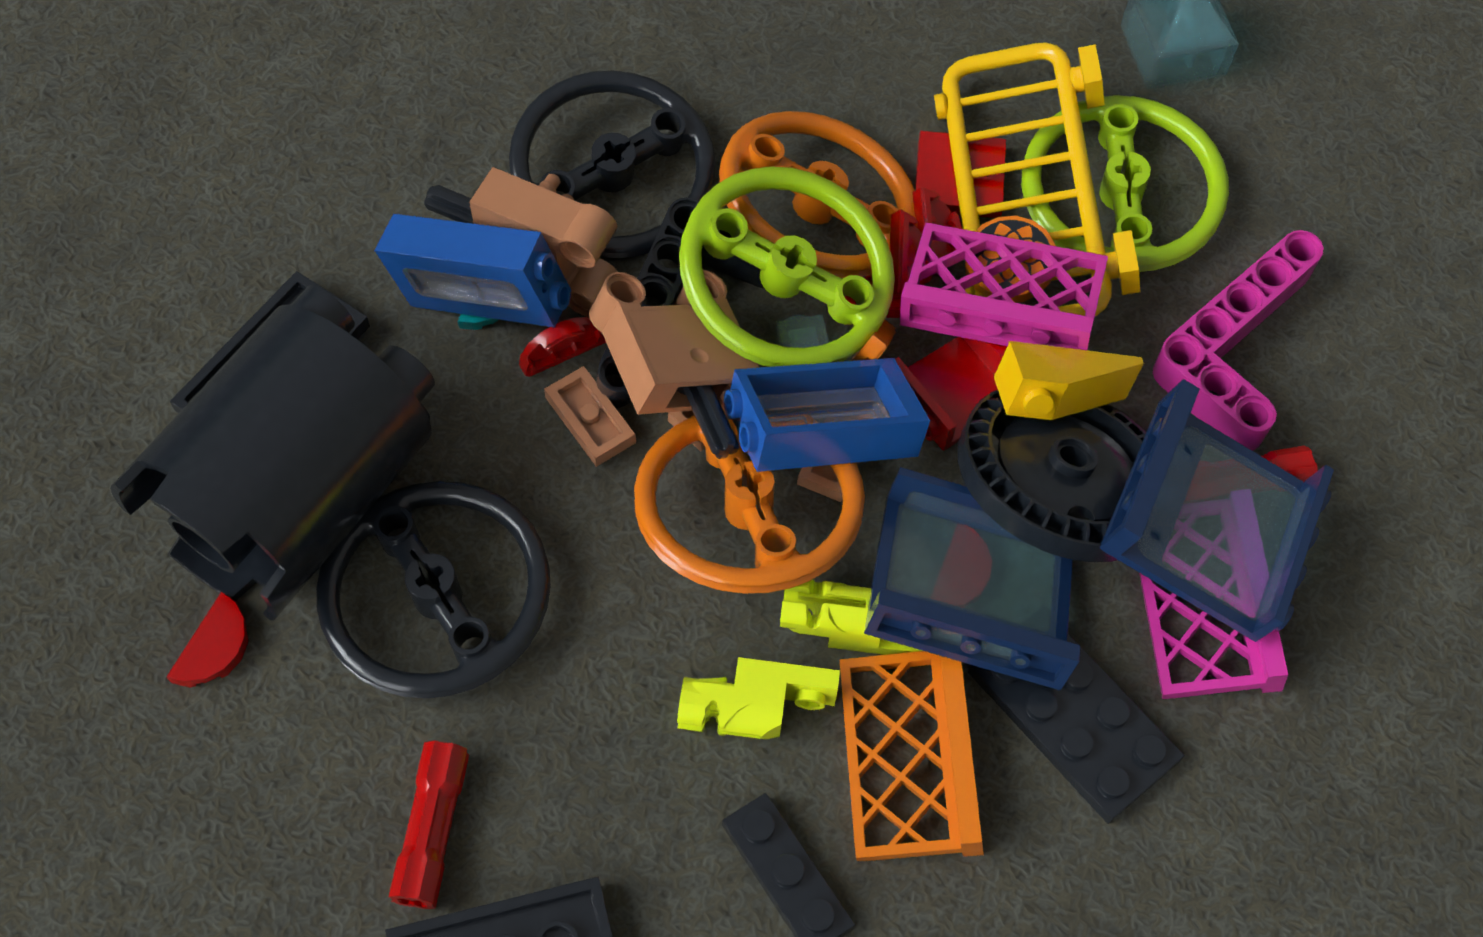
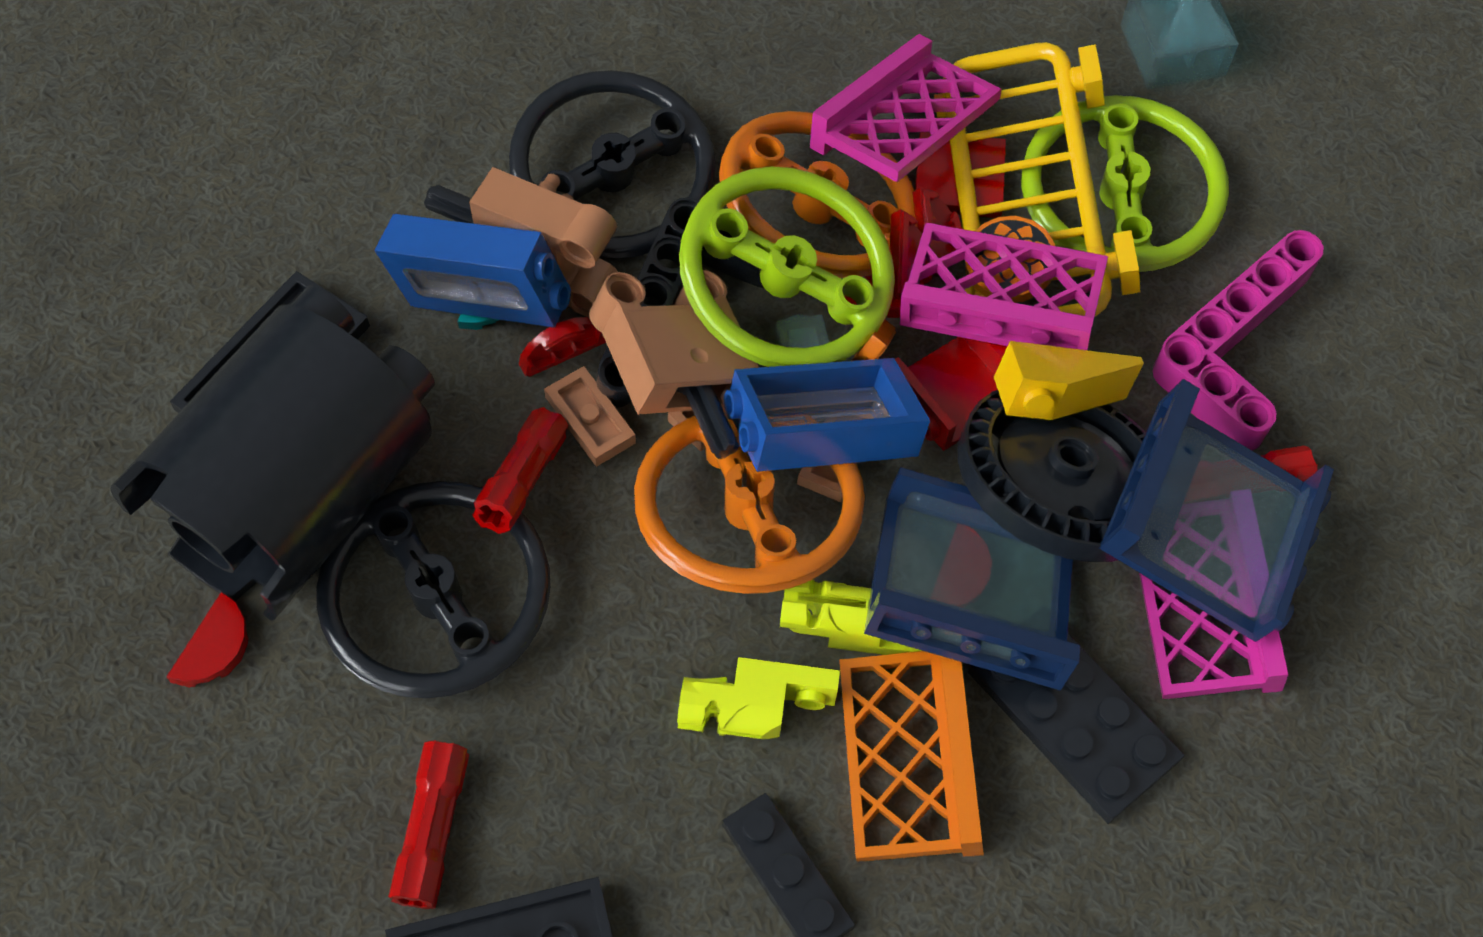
none -> red axle [472,407,569,534]
none -> dark pink fence [810,34,1002,182]

